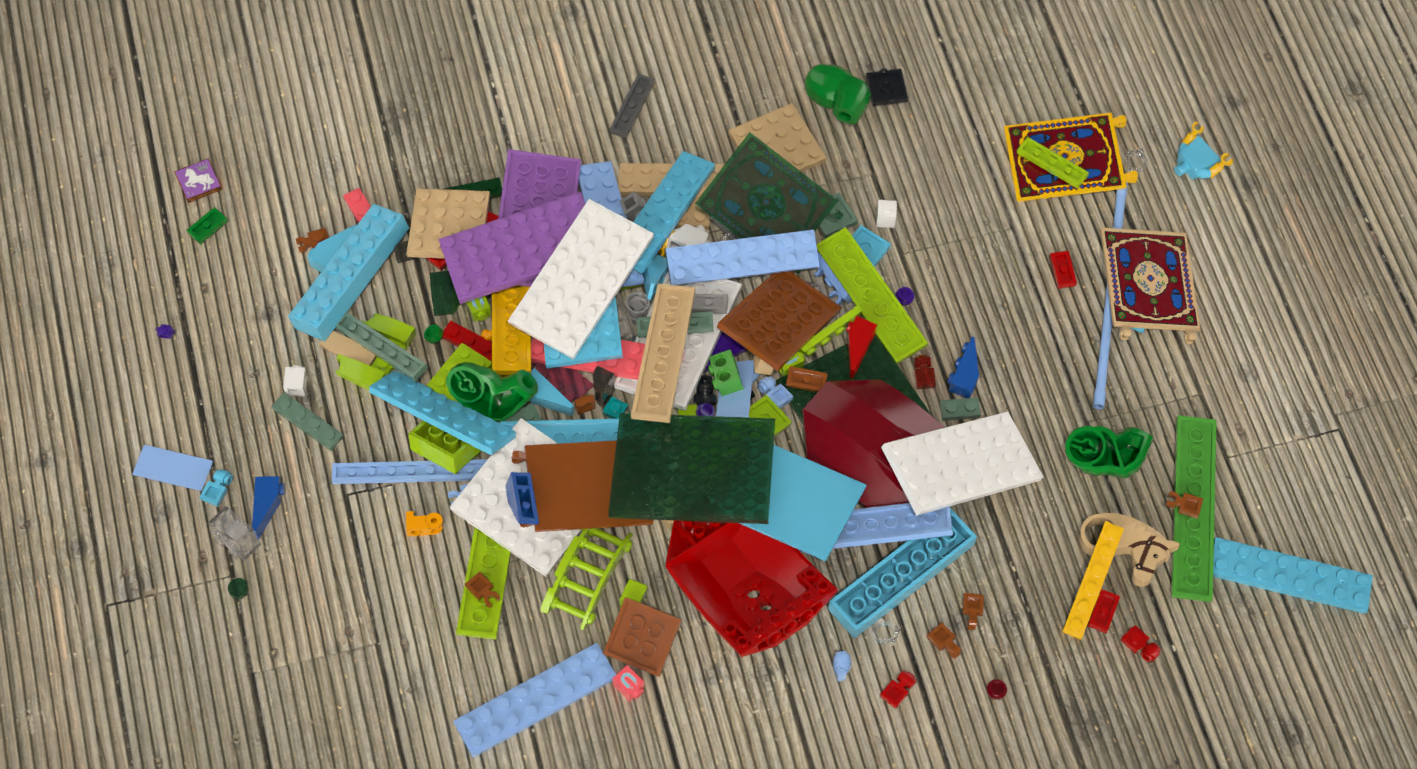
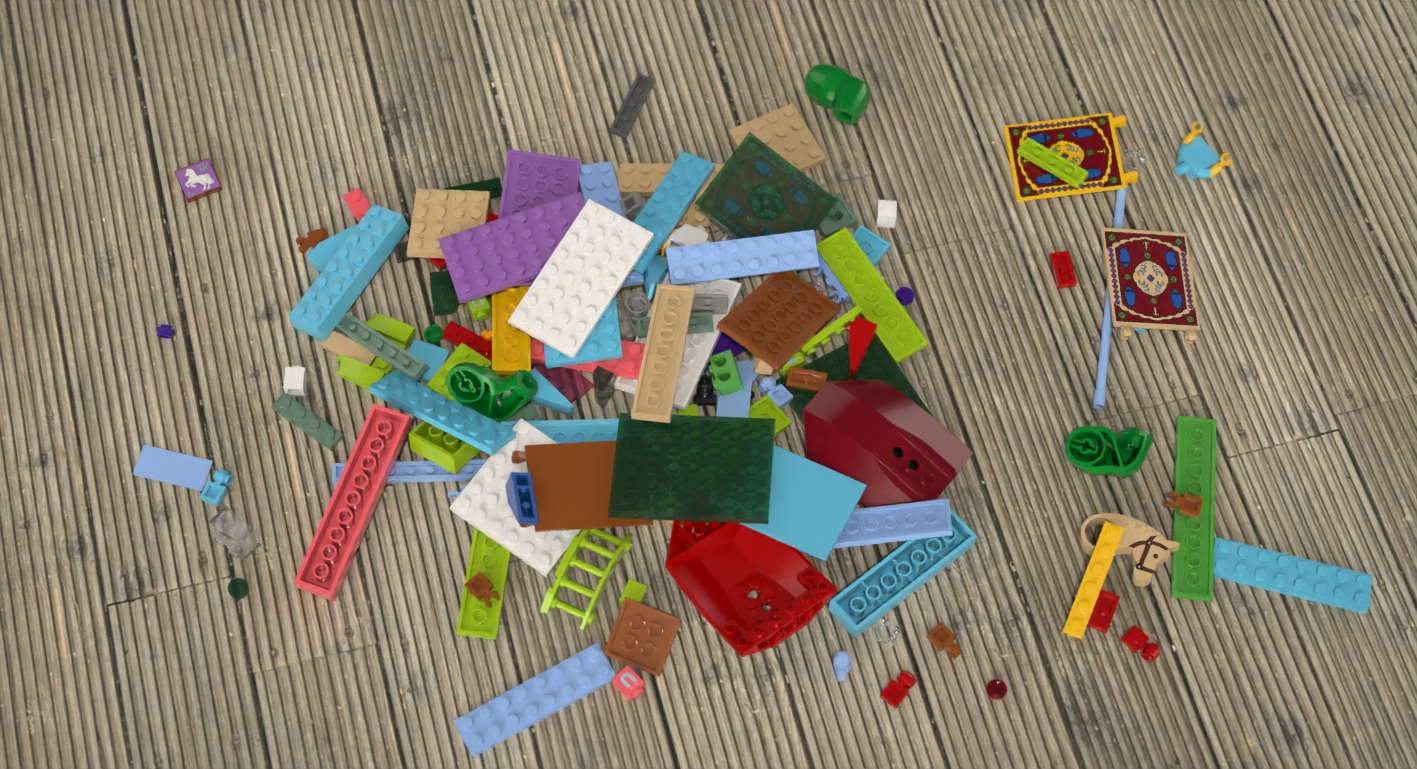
green plate [186,207,228,244] -> none
blue slope [252,476,285,539] -> none
light orange leg [406,511,444,537] -> none
dark orange plate [574,394,596,415] -> none
teal plate [602,396,629,419] -> none
dark purple plate [696,403,715,422] -> none
black plate [866,68,908,106] -> none
white plate [881,412,1044,516] -> none
clear red plate [914,354,936,390] -> none
sand green plate [939,398,981,421] -> none
blue slope [947,336,979,398] -> none
dark orange plate [962,593,984,630] -> none
none -> coral brick [294,403,412,602]
none -> medium azure tile [400,339,450,383]

